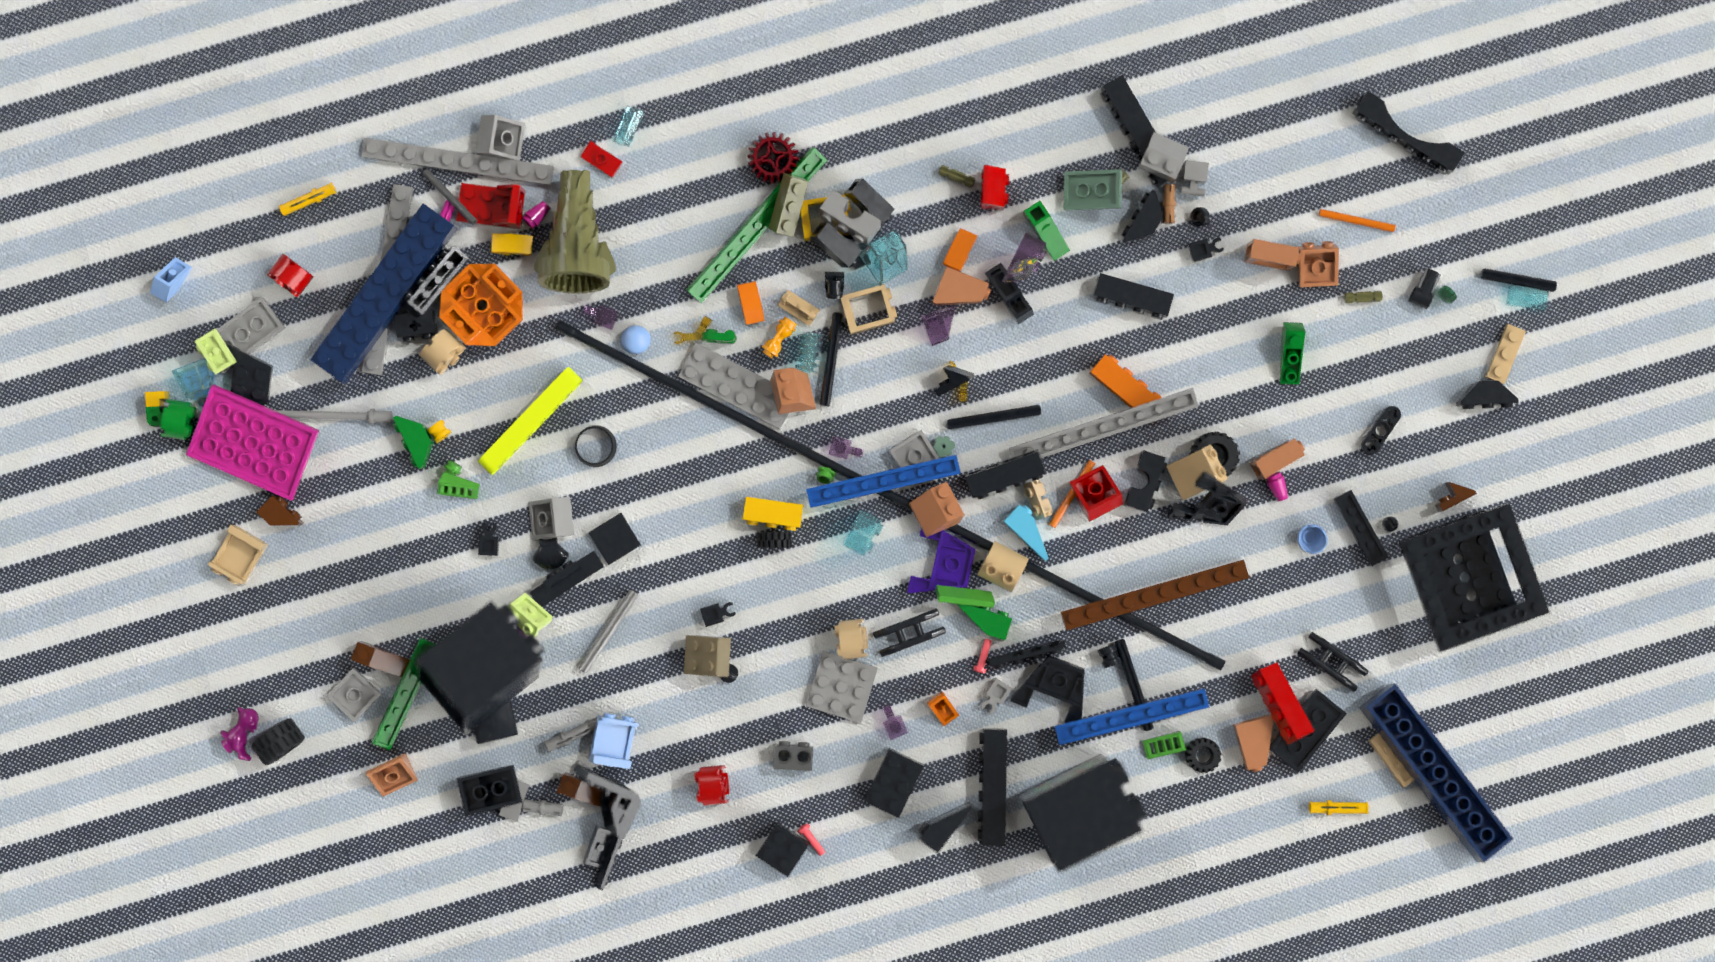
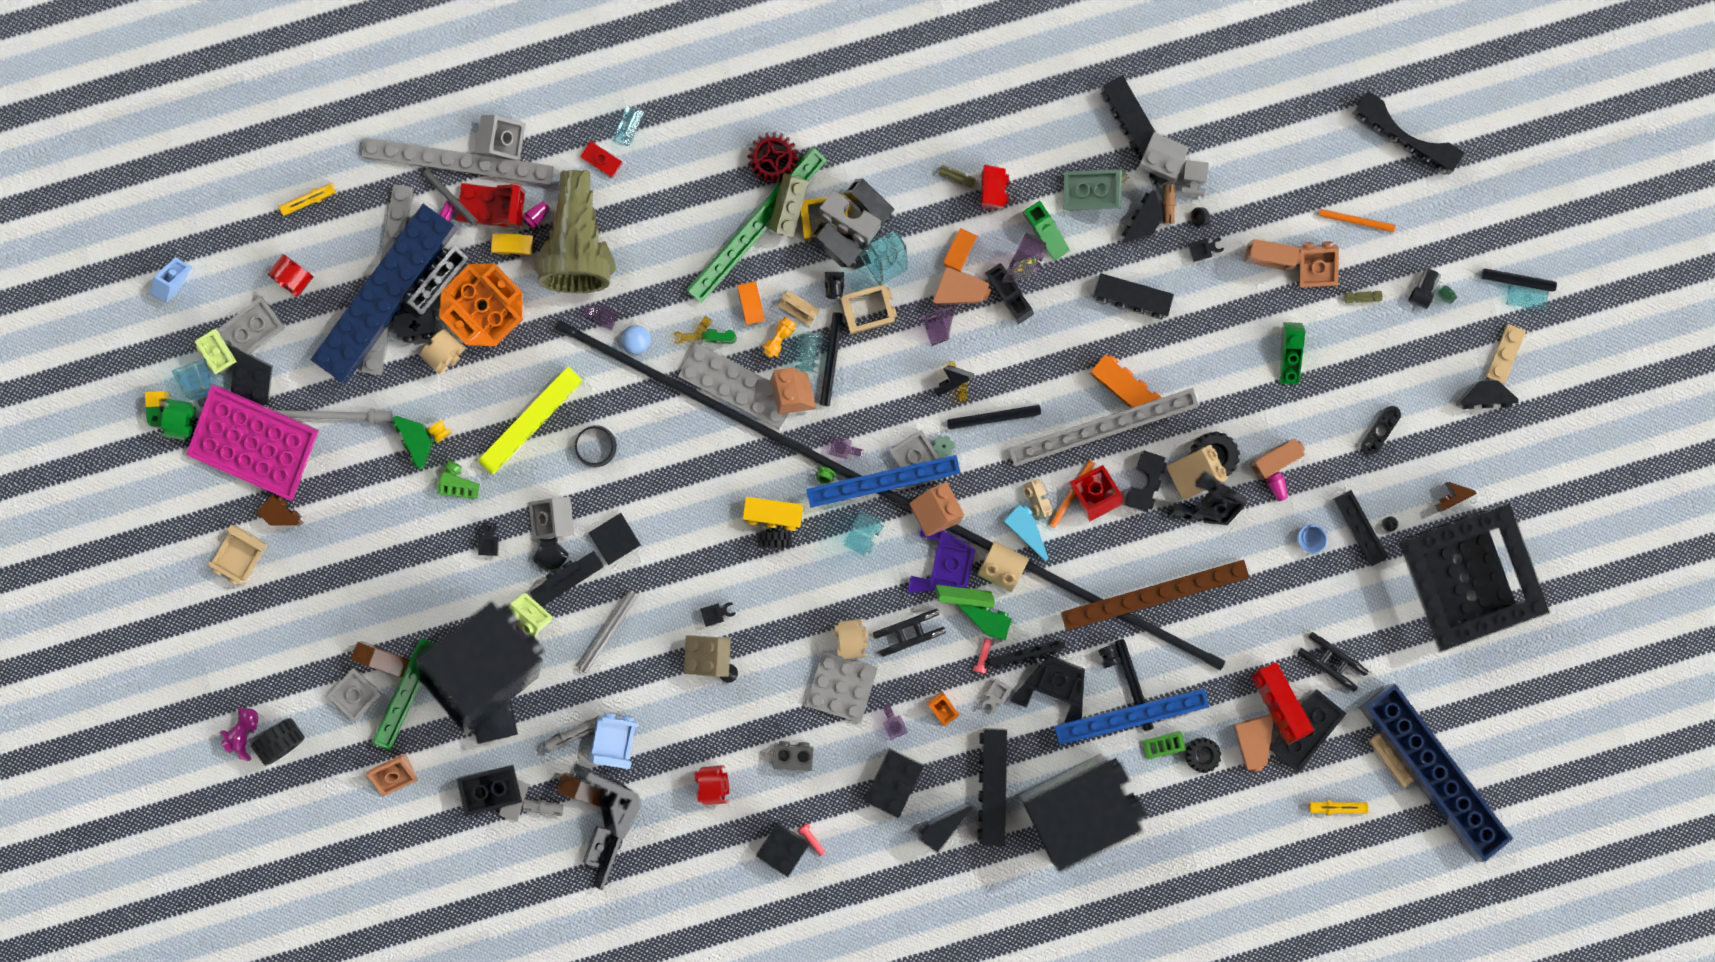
black brick [965,449,1046,499] -> none

